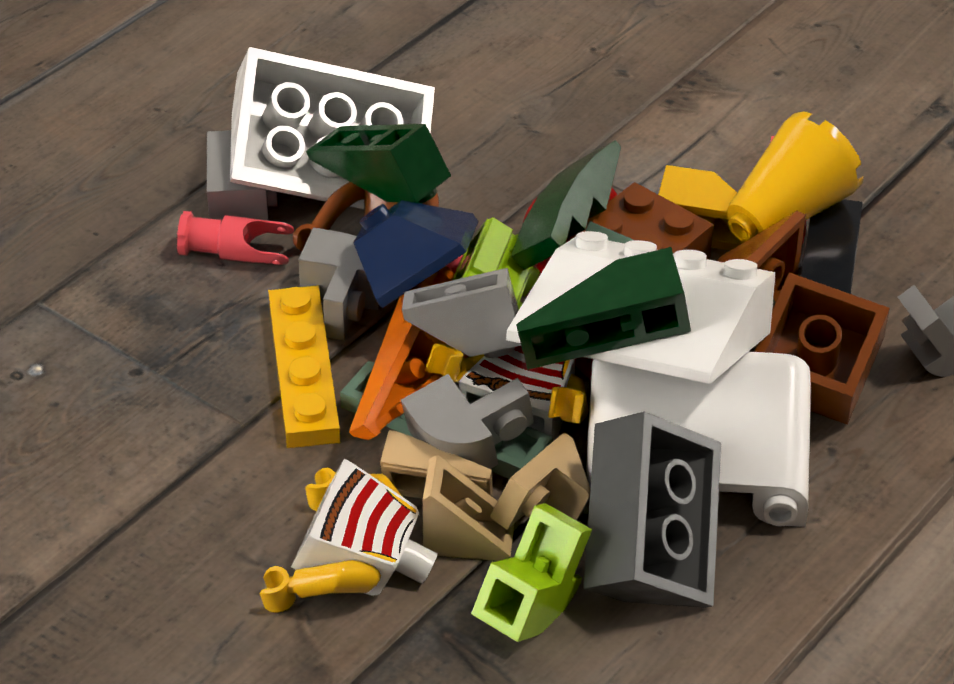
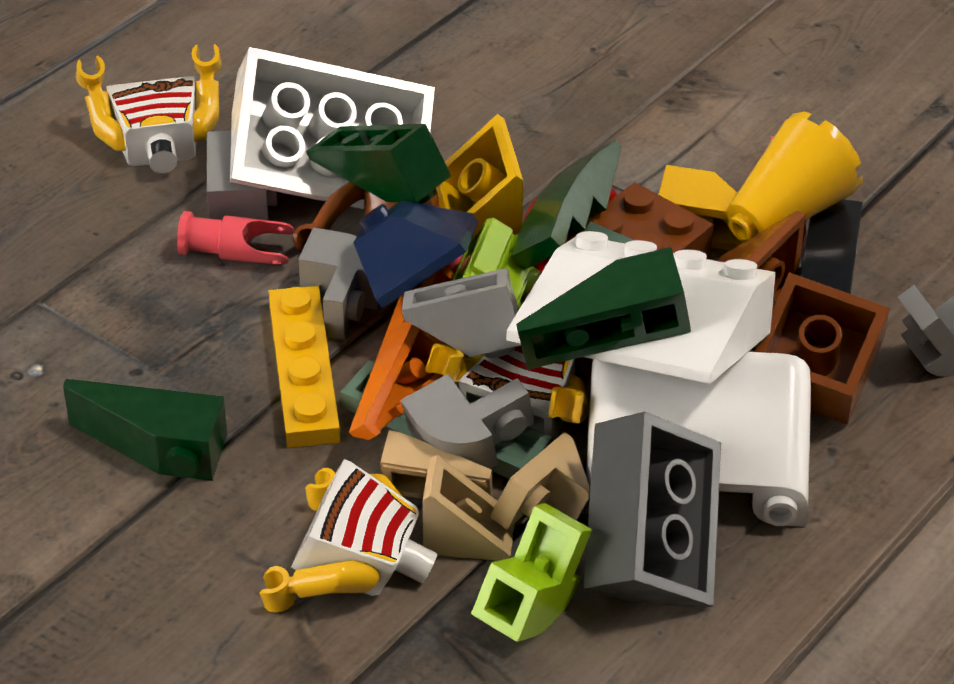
none -> dark green slope [63,379,228,481]
none -> torso [76,44,222,173]
none -> yellow slope [436,114,523,235]

